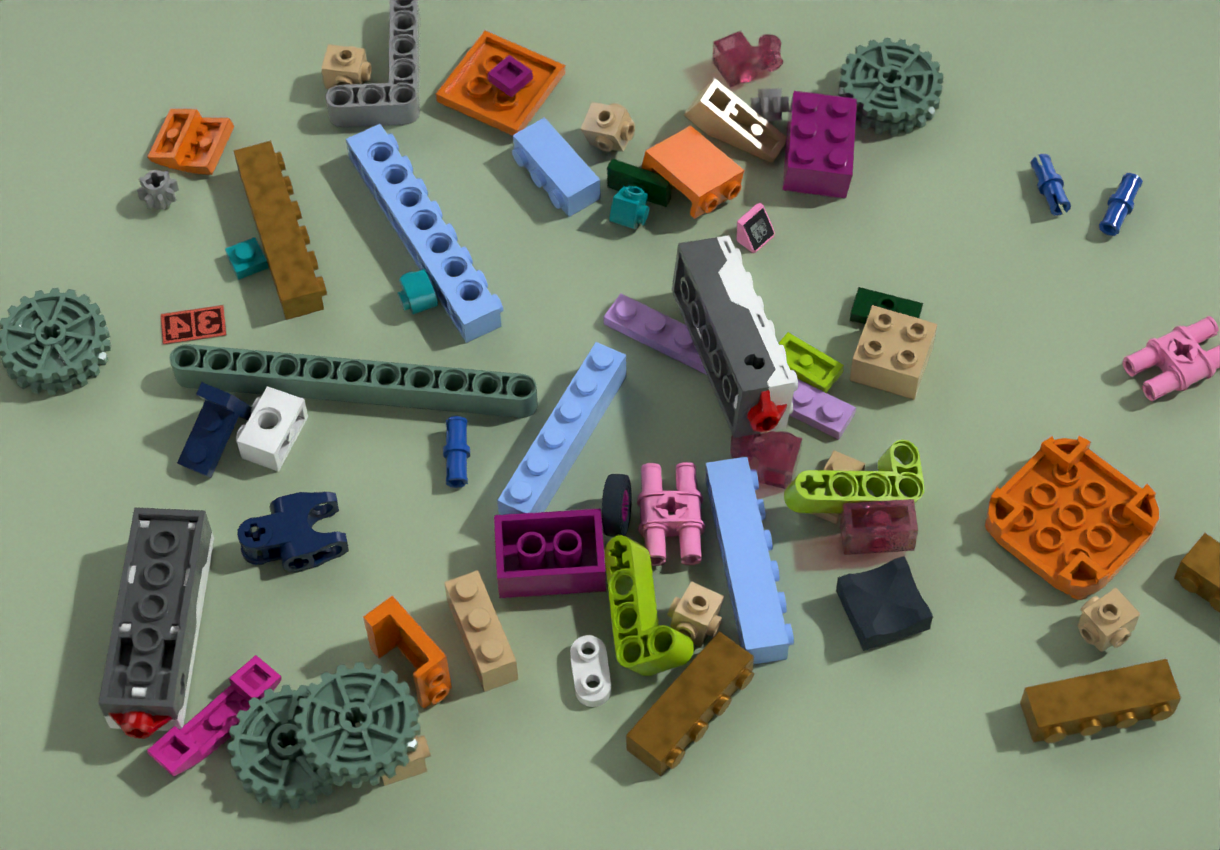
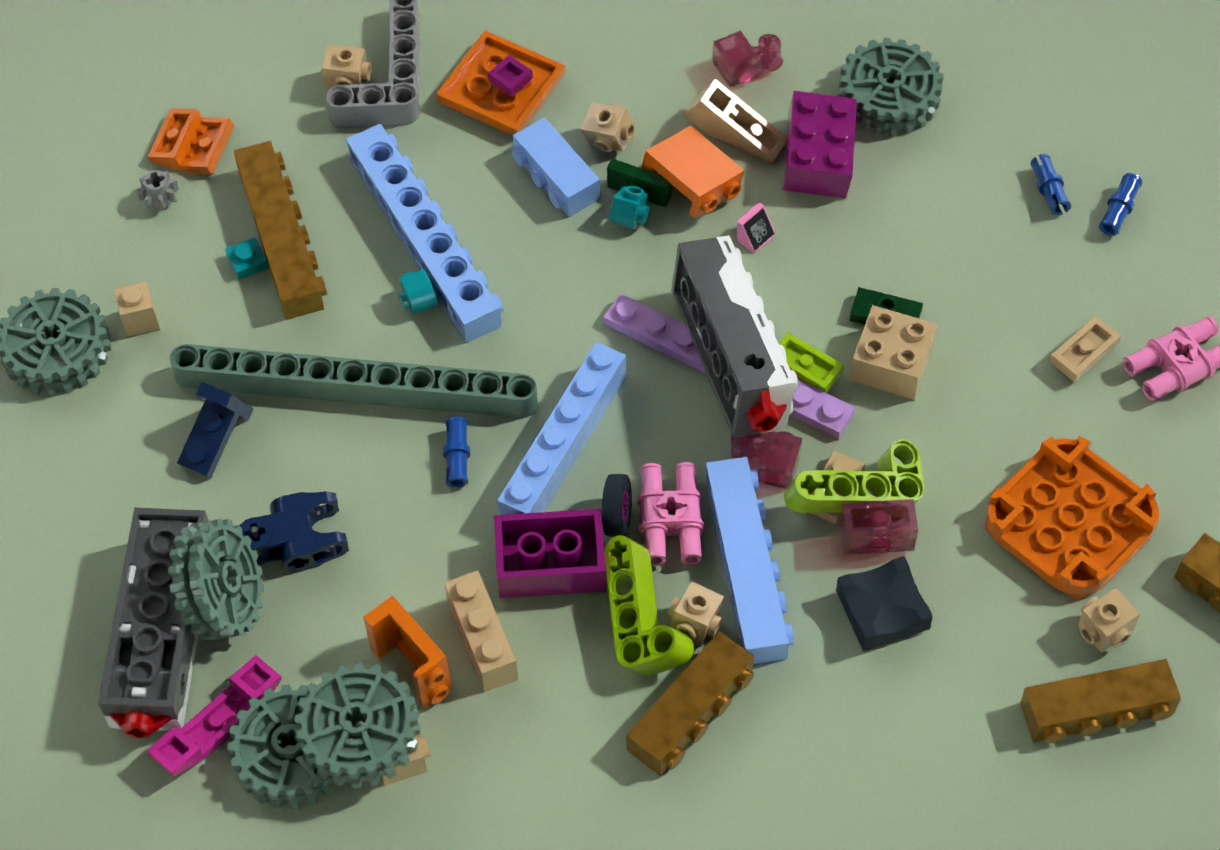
clear red sticker [161,305,226,344] -> none
white brick [236,386,308,472] -> none
white plate [570,635,611,707] -> none
light grey gear [751,88,789,121] -> none
none -> tan brick [114,281,160,337]
none -> sand green piece [168,519,264,640]
none -> tan plate [1049,315,1121,382]

